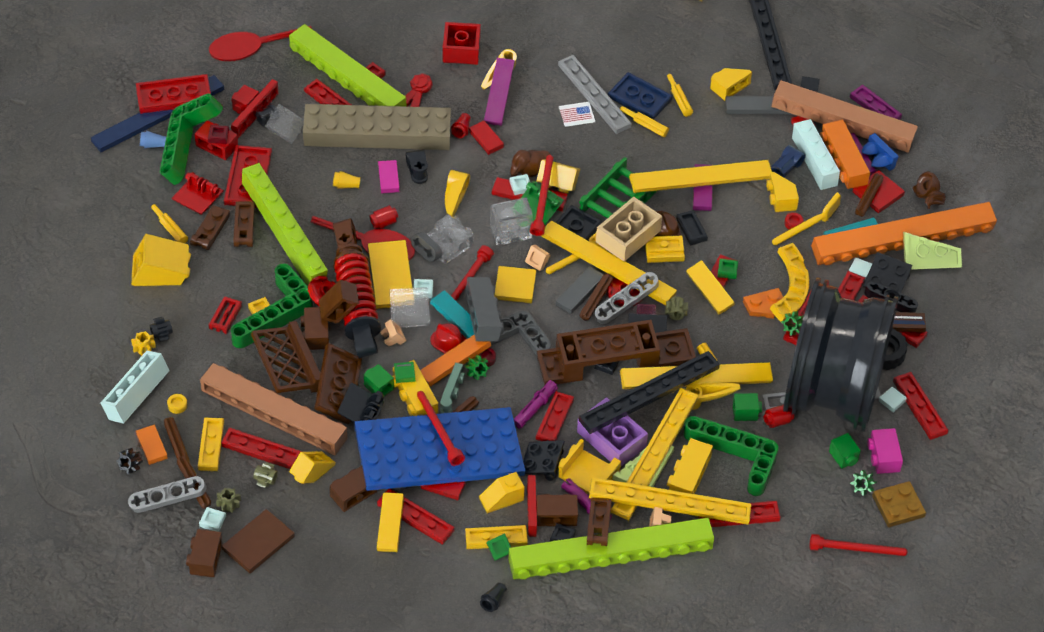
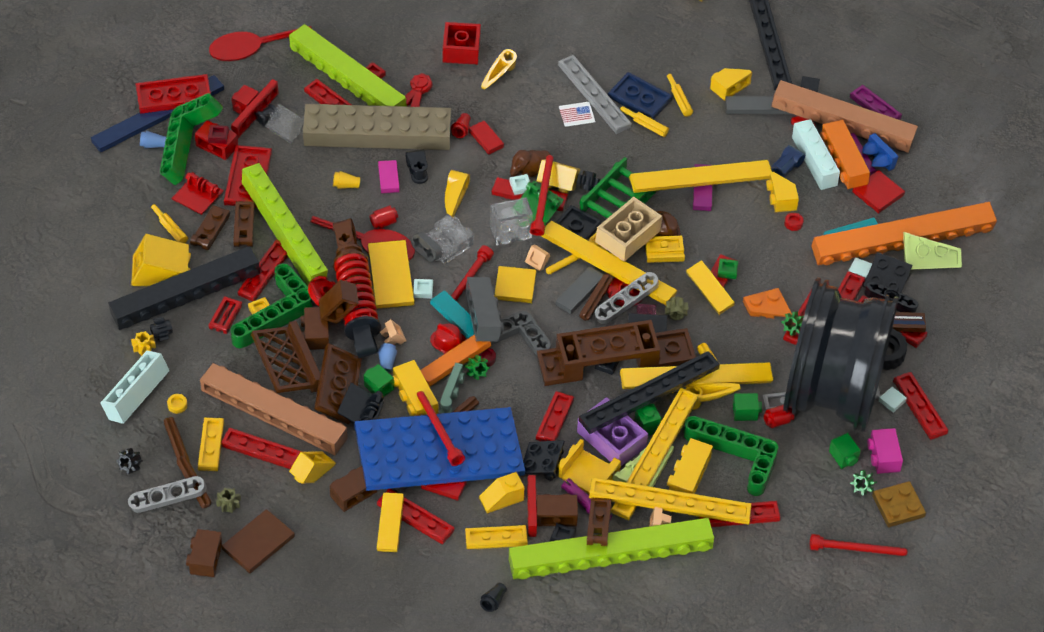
orange tile [136,425,168,465] -> none
light aqua tile [199,507,226,532] -> none
olive gear [253,462,278,488] -> none
clear tile [389,287,430,327] -> none
green tile [394,362,416,383] -> none
magenta tile [484,57,515,126] -> none
green tile [486,533,511,561] -> none
magenta pin [513,380,558,429] -> none
black tile [676,210,708,246] -> none
yellow tile [770,243,809,322] -> none
yellow piece [772,192,841,245] -> none
reddish brown axle [855,173,883,217] -> none
reddish brown hair [913,171,946,209] -> none
none -> black brick [108,246,261,330]
none -> red tile [237,239,288,302]
none -> medium blue cone [378,343,397,373]
none -> black gear [576,171,600,191]
none -> green brick [634,403,662,436]

